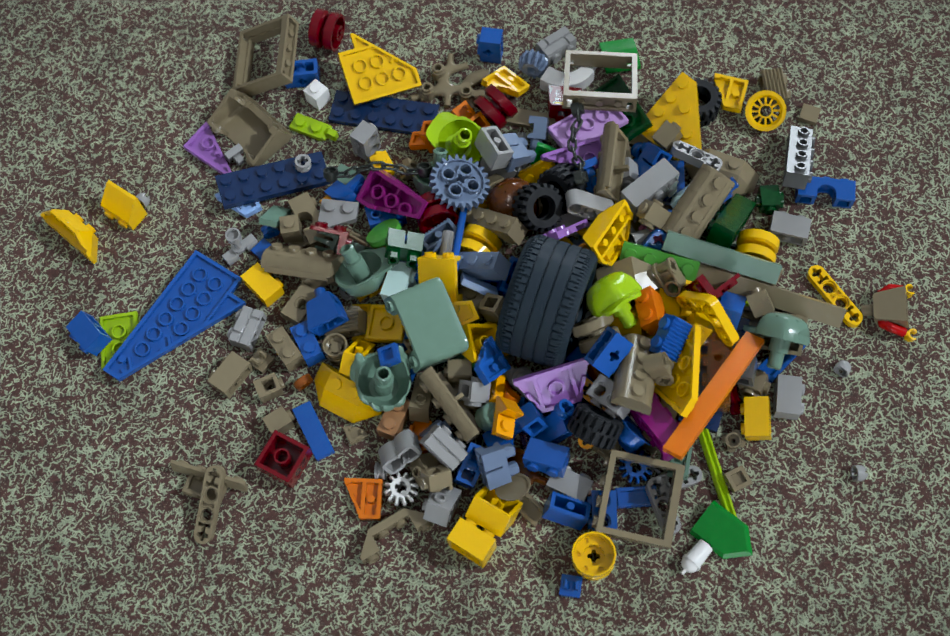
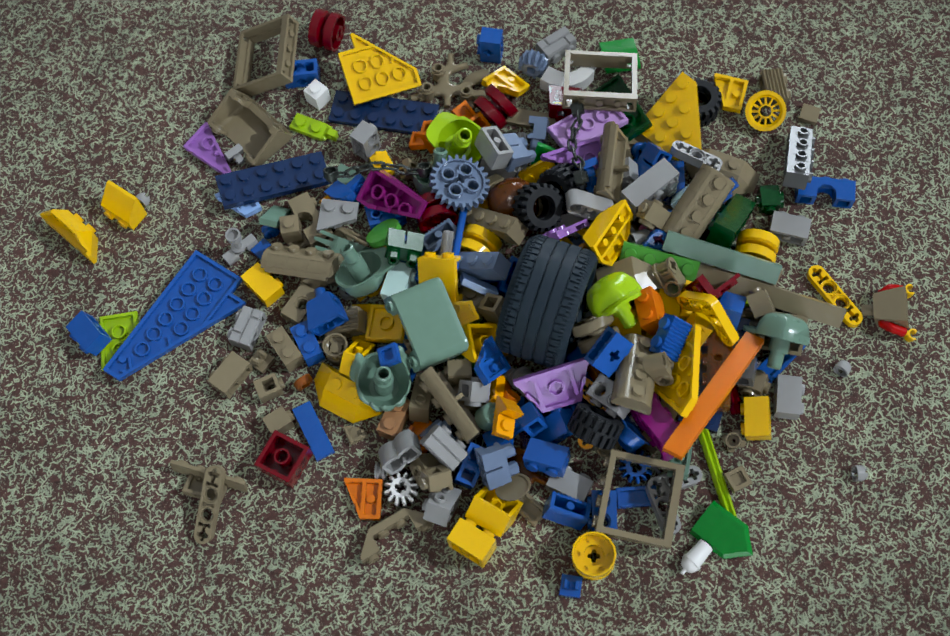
light grey bush [295,154,311,173] -> none
dark red bracket [309,221,352,255] -> none
blue bush [553,399,574,420] -> none
dark tan brick [652,120,683,152] -> none

